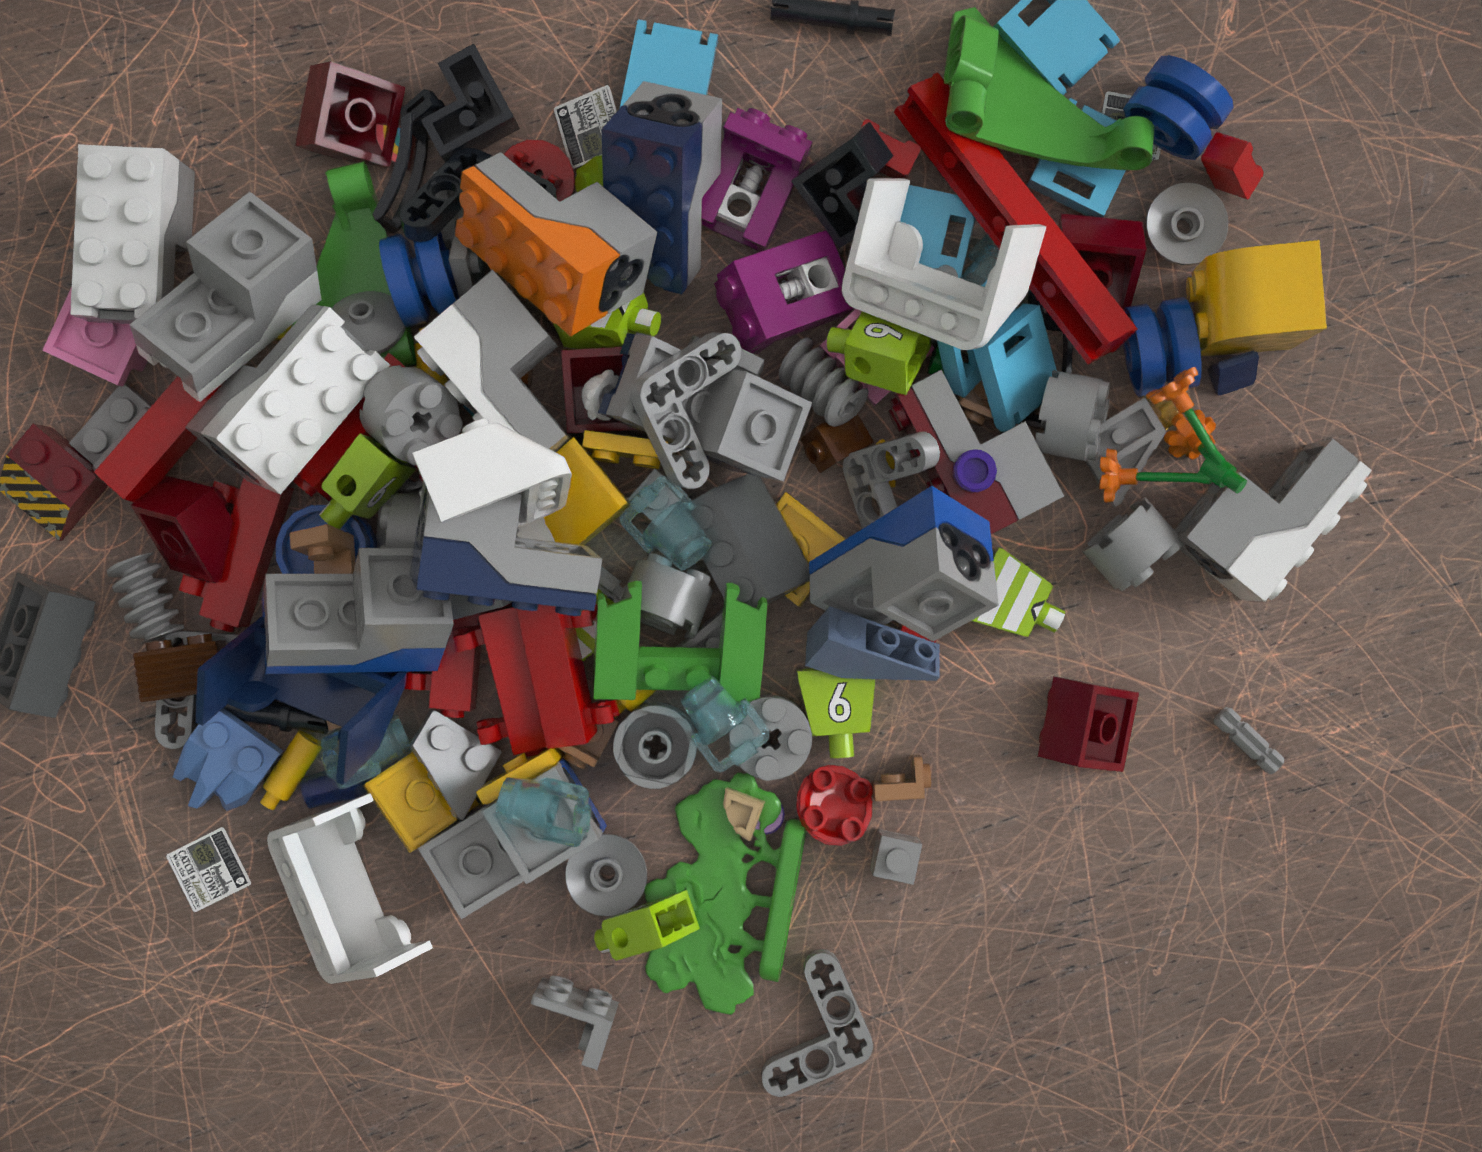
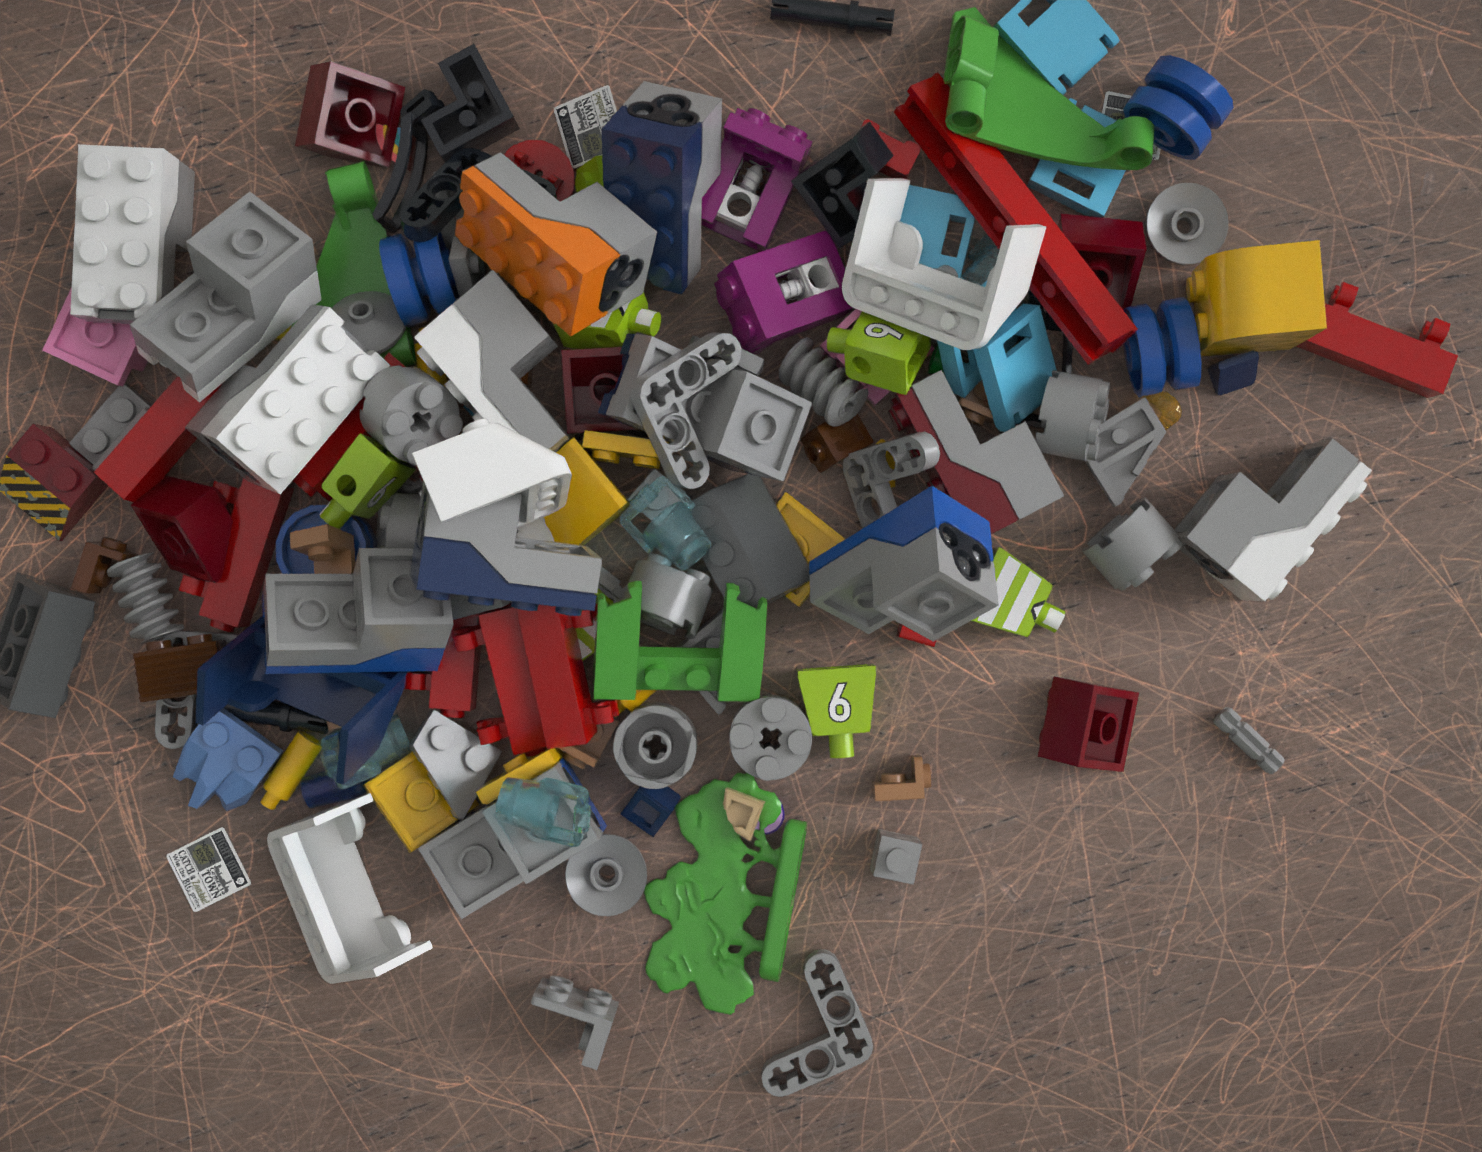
white animal [582,370,619,420] -> none
lime torso [594,890,700,961] -> none
medium azure container [619,19,718,109] -> none
clear light blue piece [680,676,769,772] -> none
red dish [796,765,873,846] -> none
sand blue slope [805,606,940,681] -> none
dark purple tile [952,449,997,493] -> none
orange plant [1099,367,1247,503] -> none
red piece [1201,132,1264,200] -> none
none -> reddish brown bracket [71,537,138,594]
none -> dark blue slope [620,786,681,837]
none -> red brick [1296,282,1459,398]

